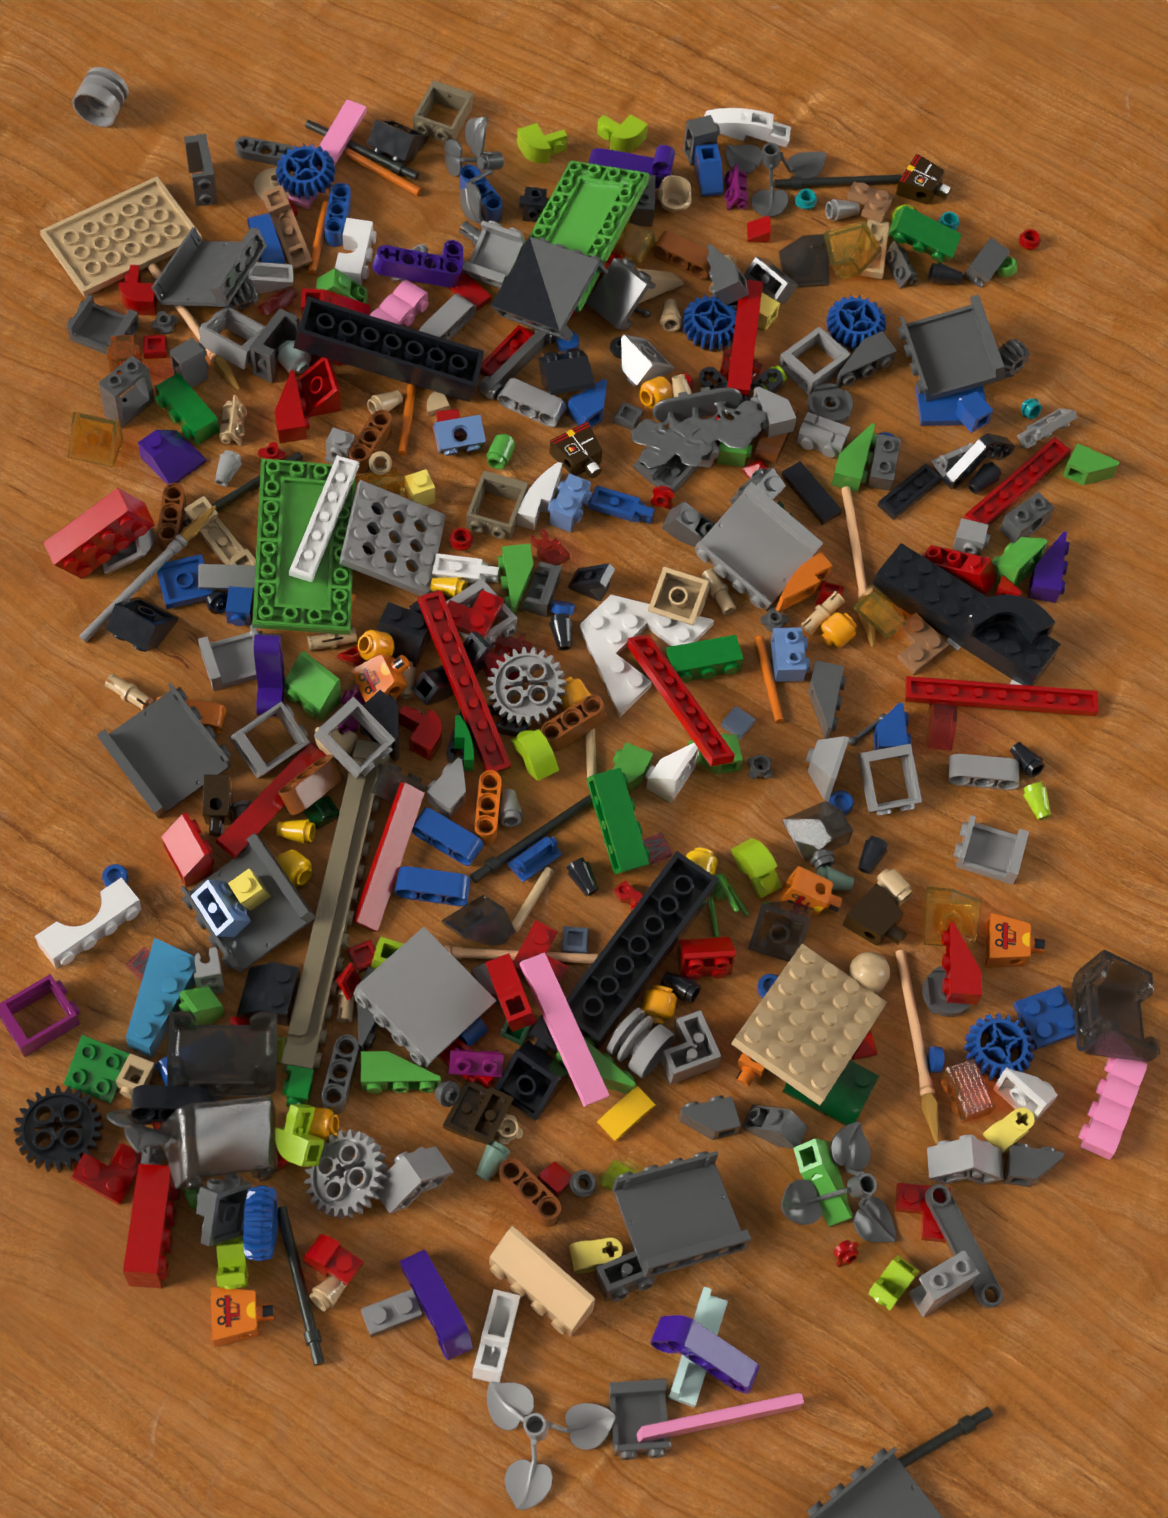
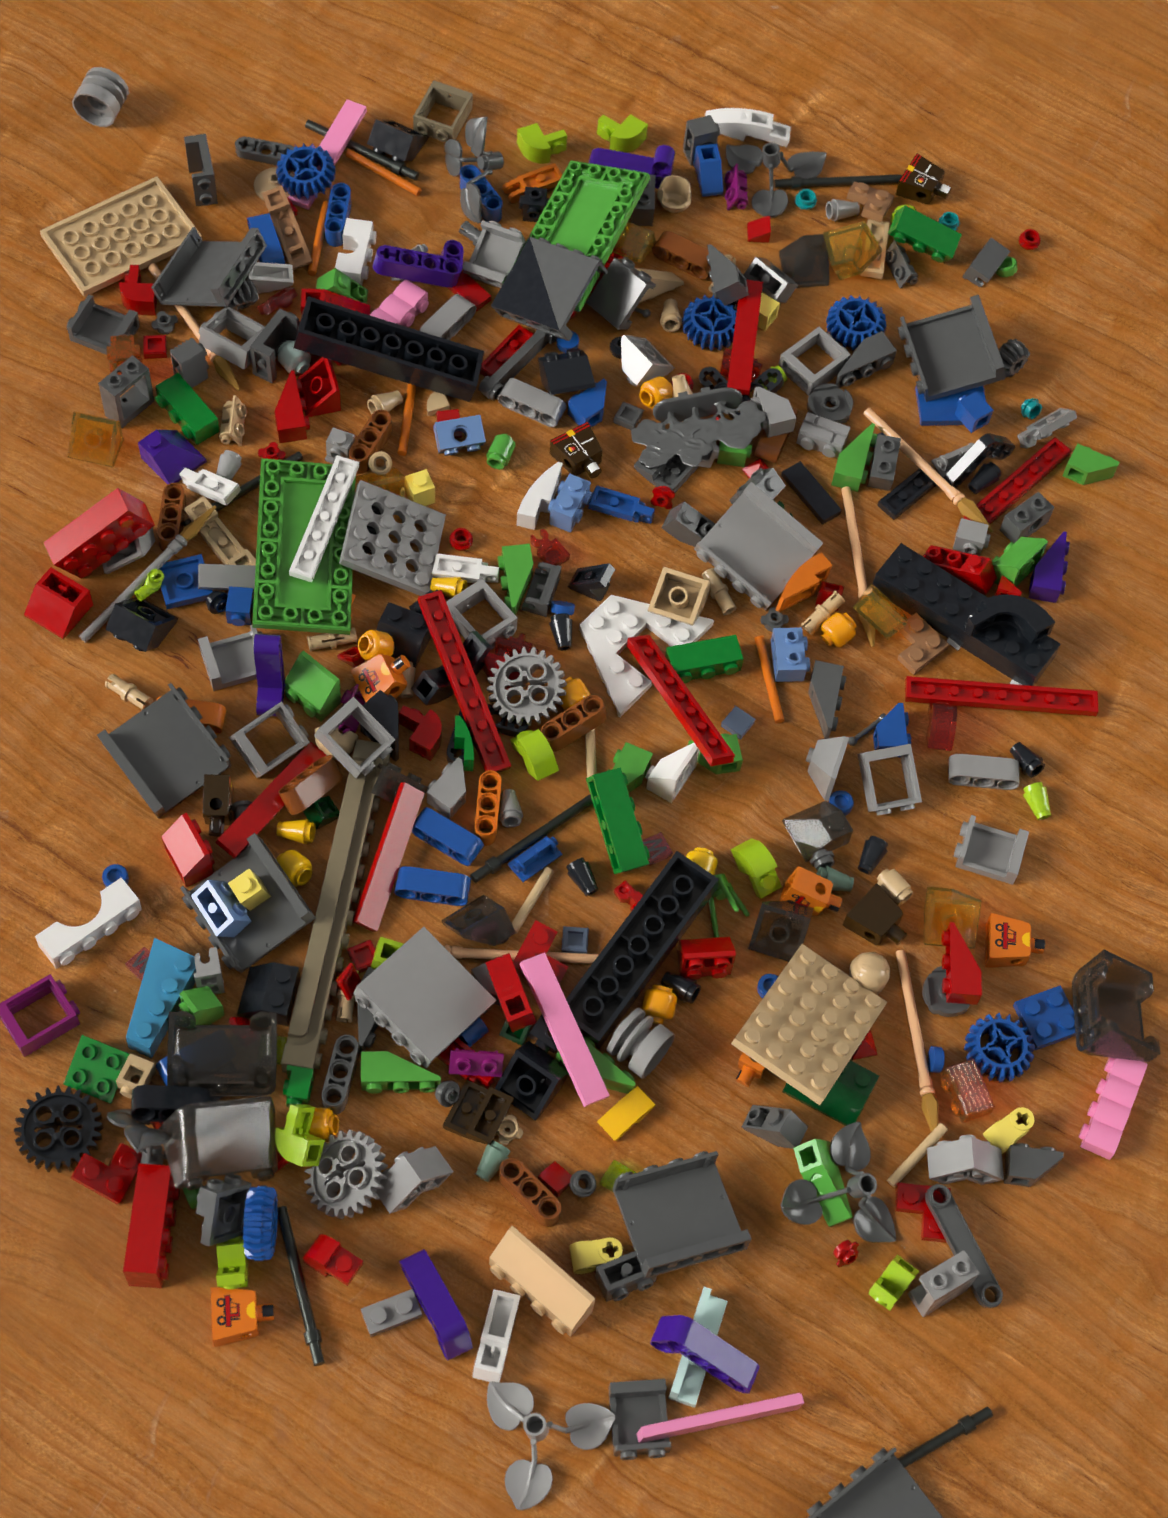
tan cone [310,1276,346,1311] -> none
red plate [447,590,504,639] -> none
dark tan window [466,470,528,541] -> none
light grey brick [660,1010,722,1085] -> none
dark grey slope [679,1096,741,1140] -> none
dark grey plate [747,755,773,779] -> none
black cone [928,262,963,285] -> none
white slope [993,1068,1058,1122] -> none
none -> red slope [24,567,93,640]
none -> lime arm [134,569,164,601]
none -> white hinge [179,468,241,506]
none -> orange hinge [502,163,562,204]
none -> light nougat piece [864,408,993,532]
none -> tan bar [887,1123,948,1188]

